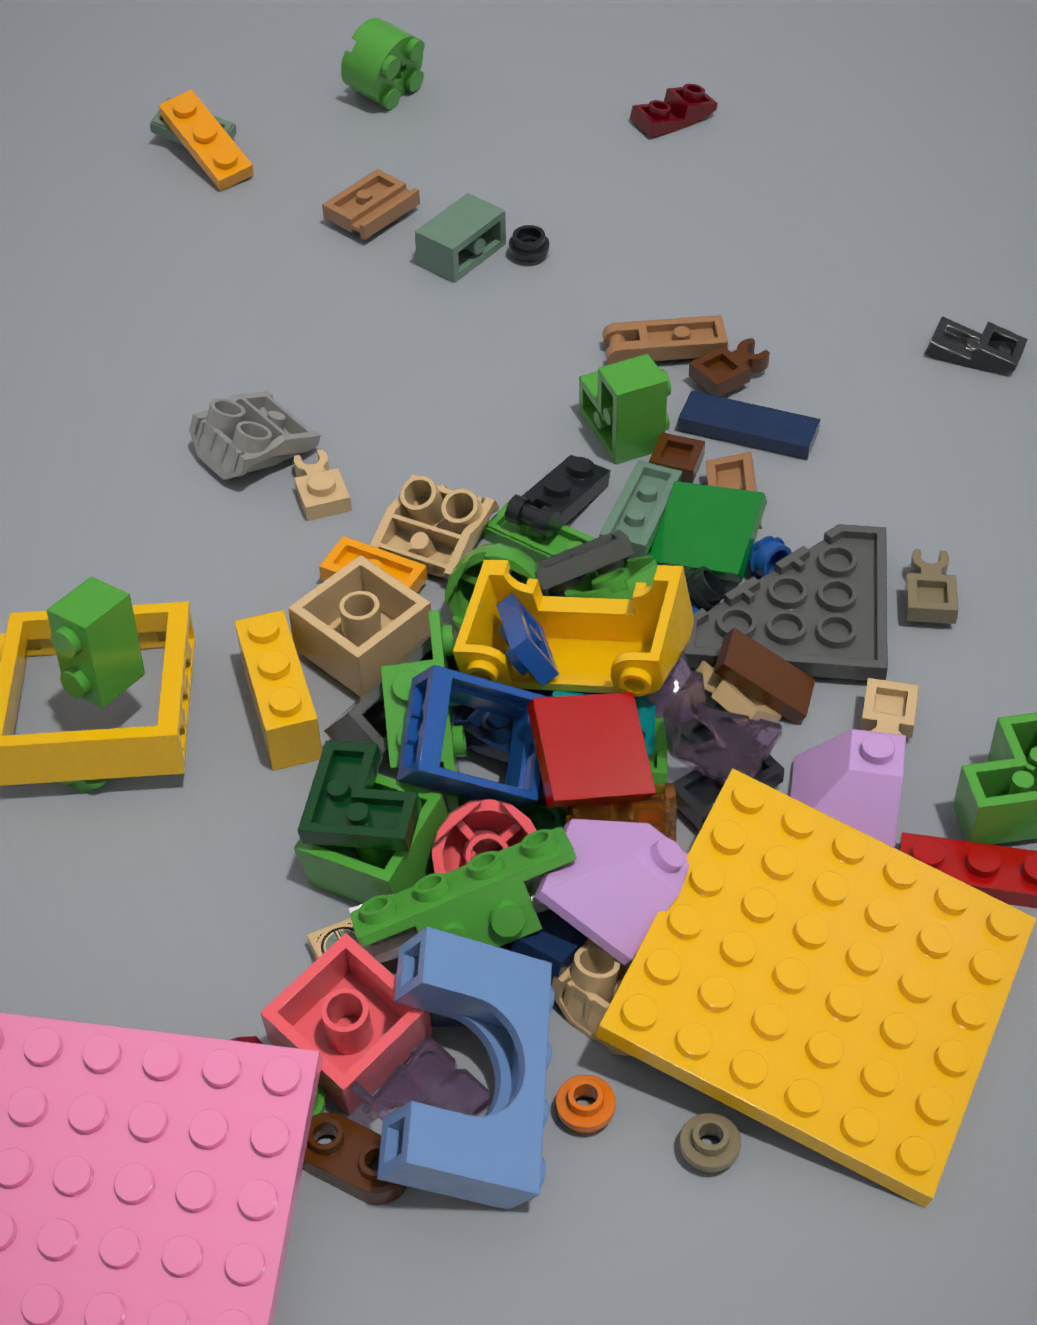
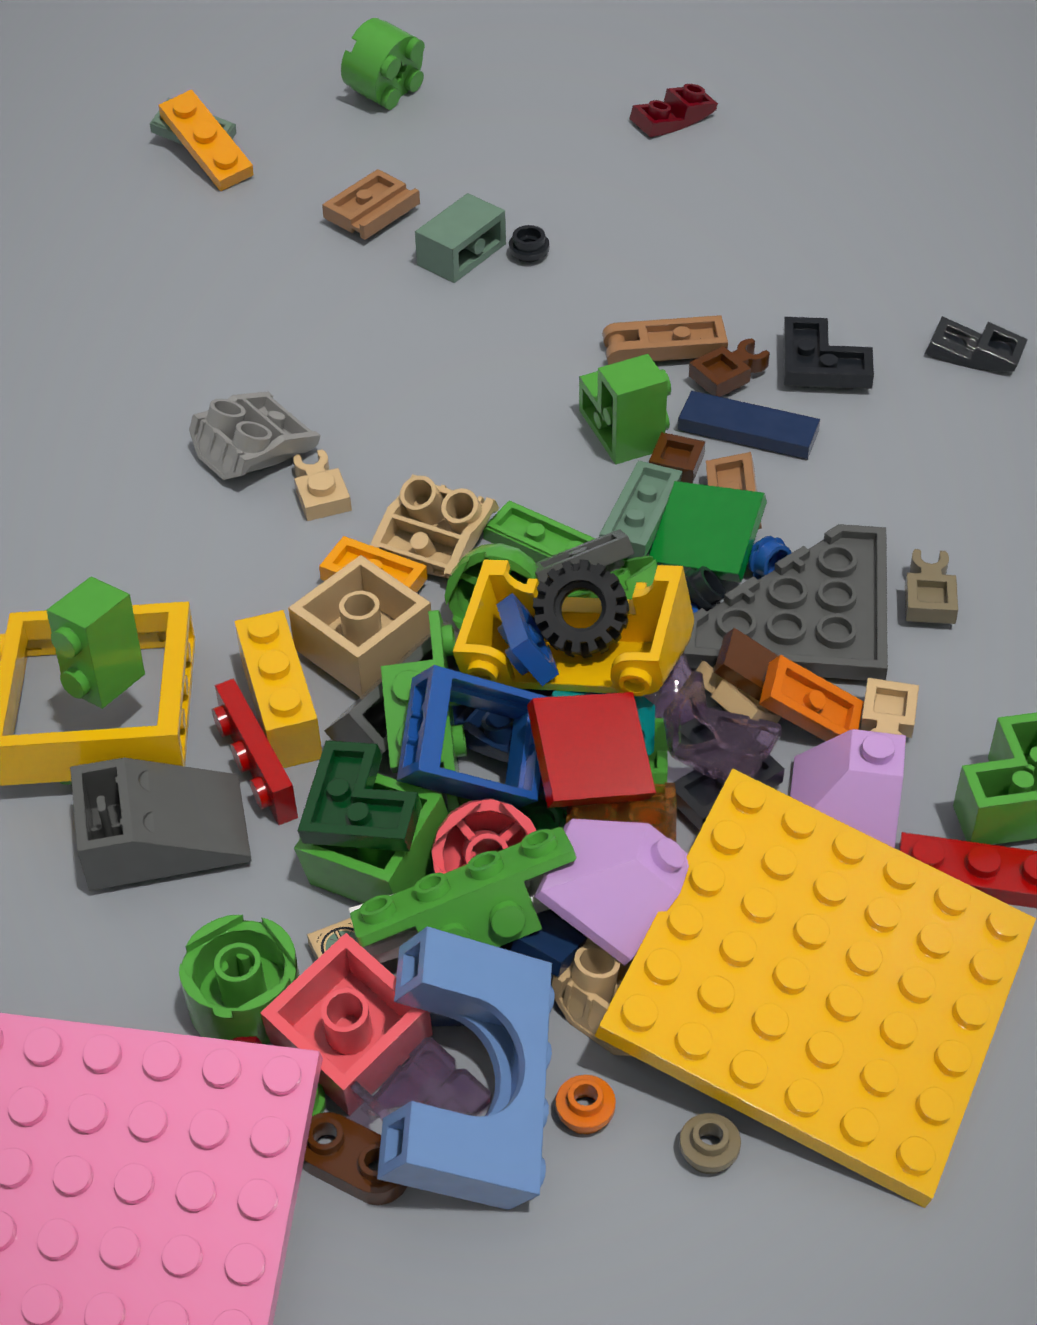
black plate [505,455,611,538] -> none
none -> dark grey slope [70,757,252,891]
none -> bright green brick [179,915,300,1045]
none -> red plate [212,678,298,825]
none -> black tyre [533,559,629,658]
none -> orange plate [759,655,864,741]
none -> black plate [783,317,874,389]

